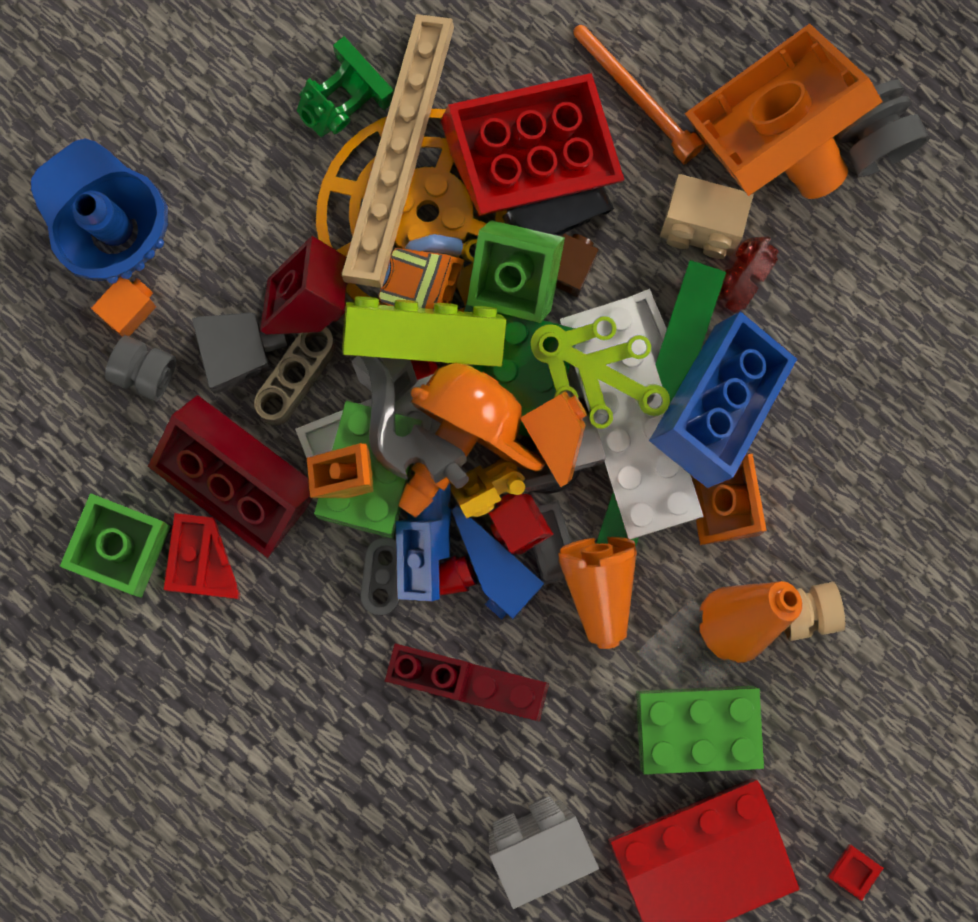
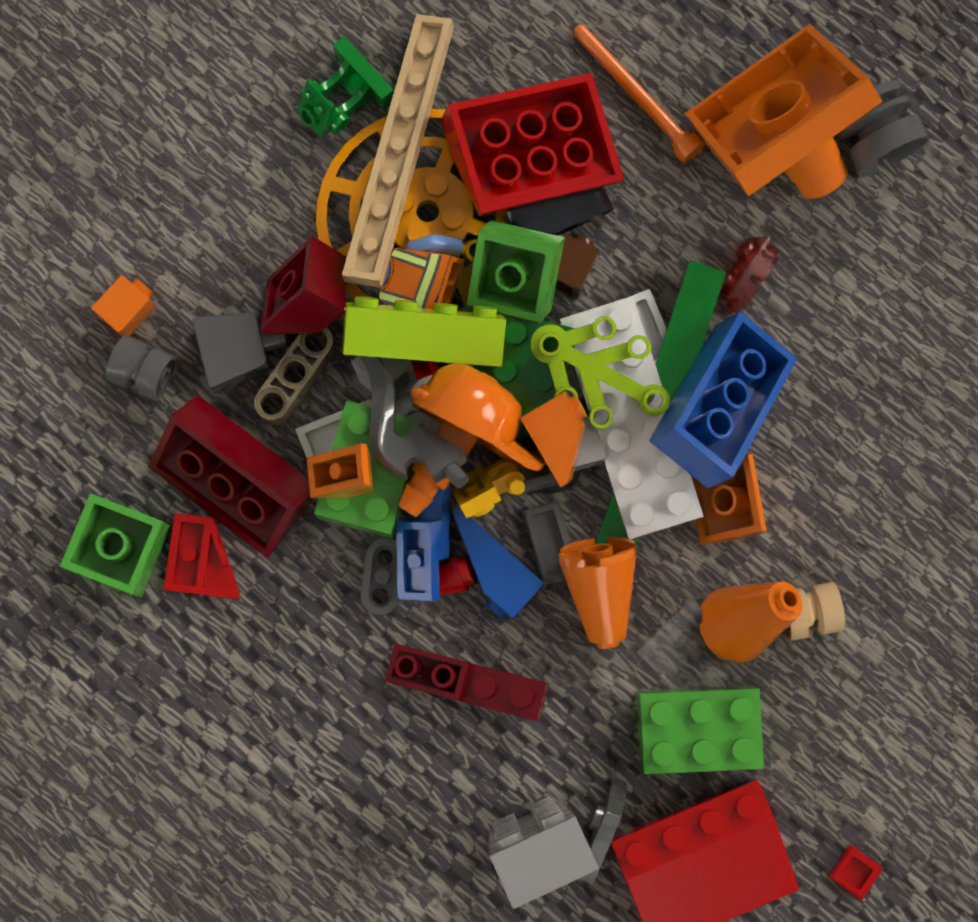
blue piece [31,138,168,284] -> none
red brick [488,493,554,554] -> none
tan brick [660,174,754,259] -> none
none -> flat silver wing [580,777,628,884]

